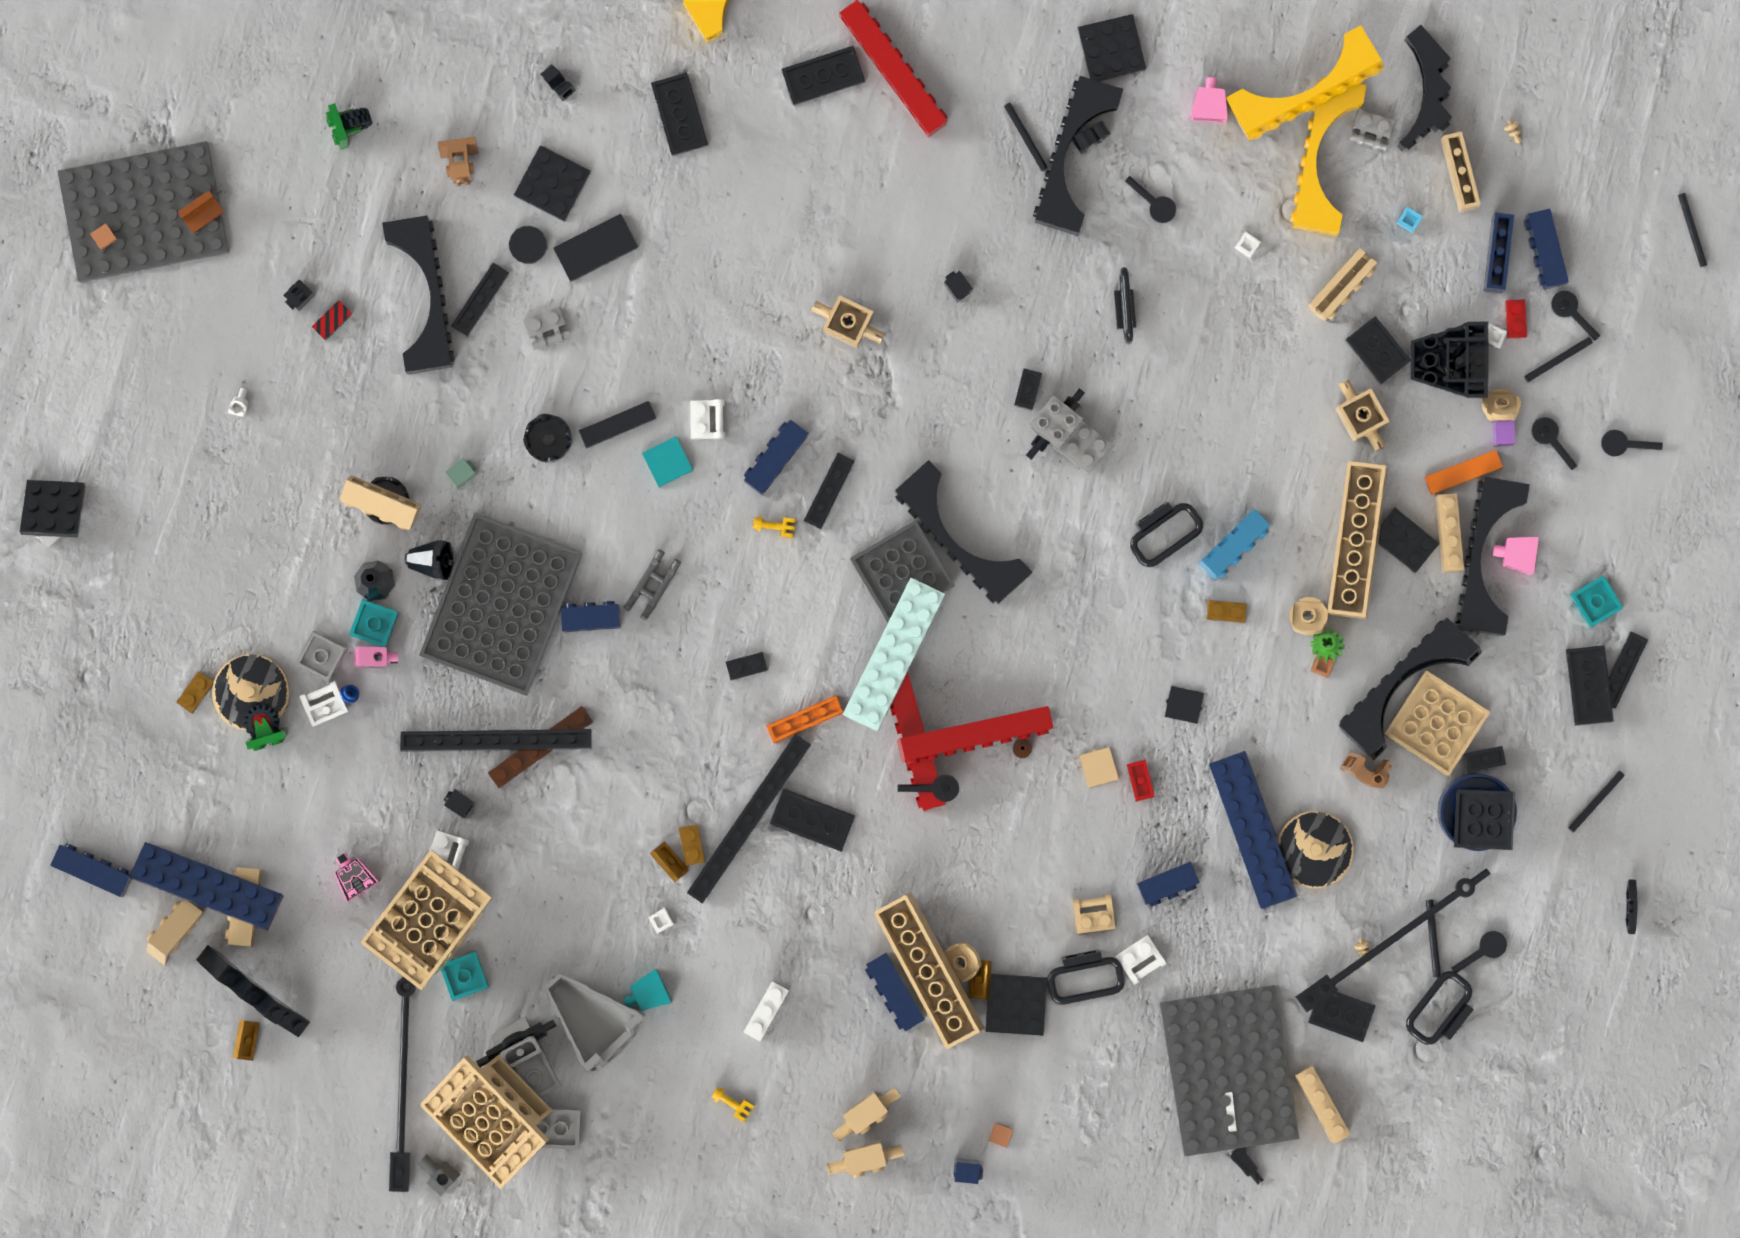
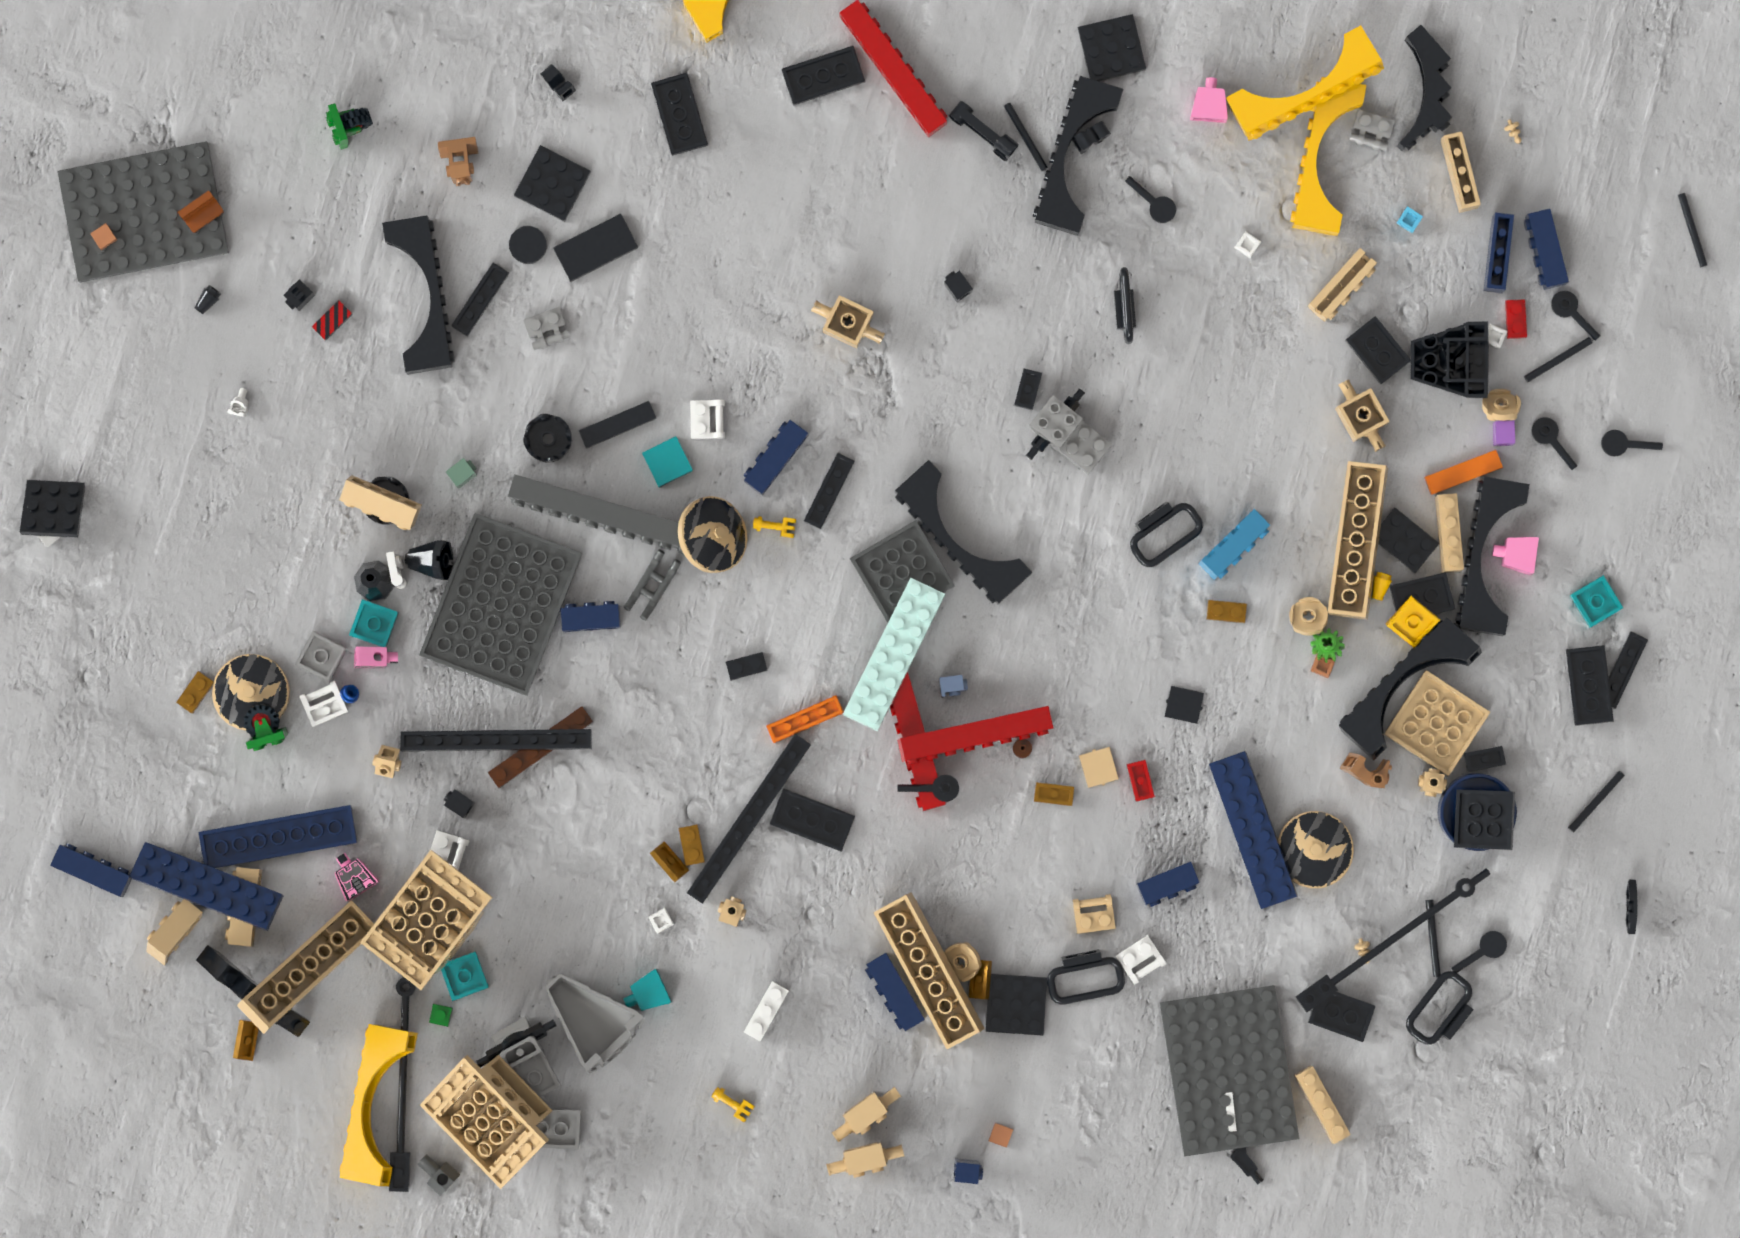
none -> black cone [194,285,221,314]
none -> dark blue plate [198,805,358,868]
none -> tan brick [237,900,374,1034]
none -> yellow arch [340,1024,418,1187]
none -> tan brick [372,745,402,778]
none -> white plate [386,551,407,589]
none -> green plate [429,1004,453,1027]
none -> dark grey brick [508,474,684,555]
none -> dish [678,496,747,573]
none -> tan brick [718,896,747,927]
none -> sand blue brick [939,675,968,698]
none -> black piece [949,101,1019,161]
none -> pearl gold plate [1034,782,1074,806]
none -> yellow cone [1372,571,1392,601]
none -> yellow tile [1385,595,1440,648]
none -> black plate [1389,572,1455,614]
none -> tan brick [1418,769,1447,797]

